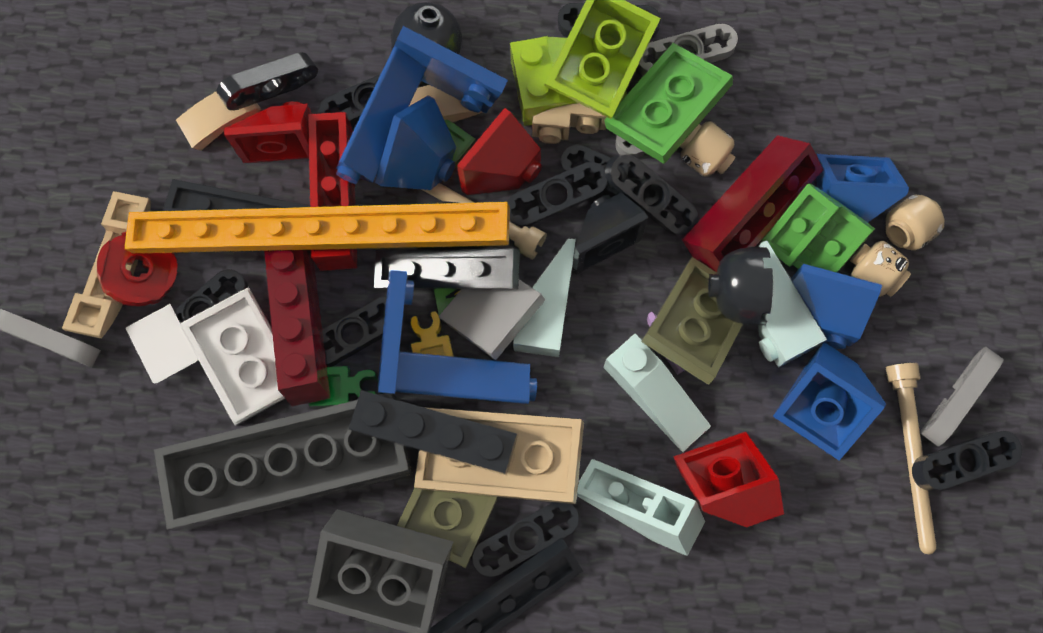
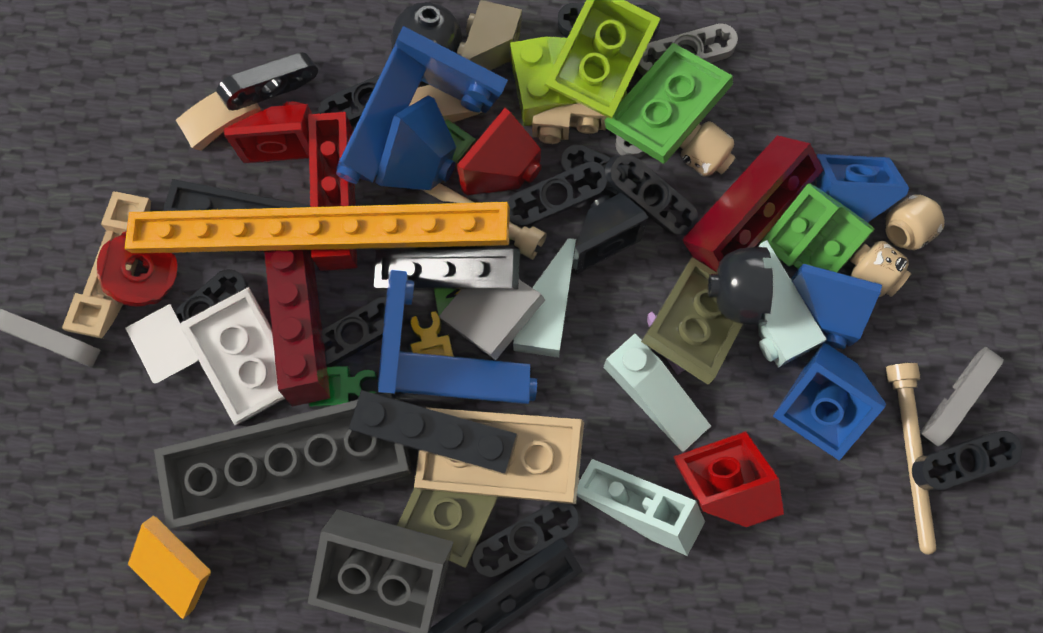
none -> light orange tile [128,515,211,619]
none -> dark tan slope [457,0,522,70]

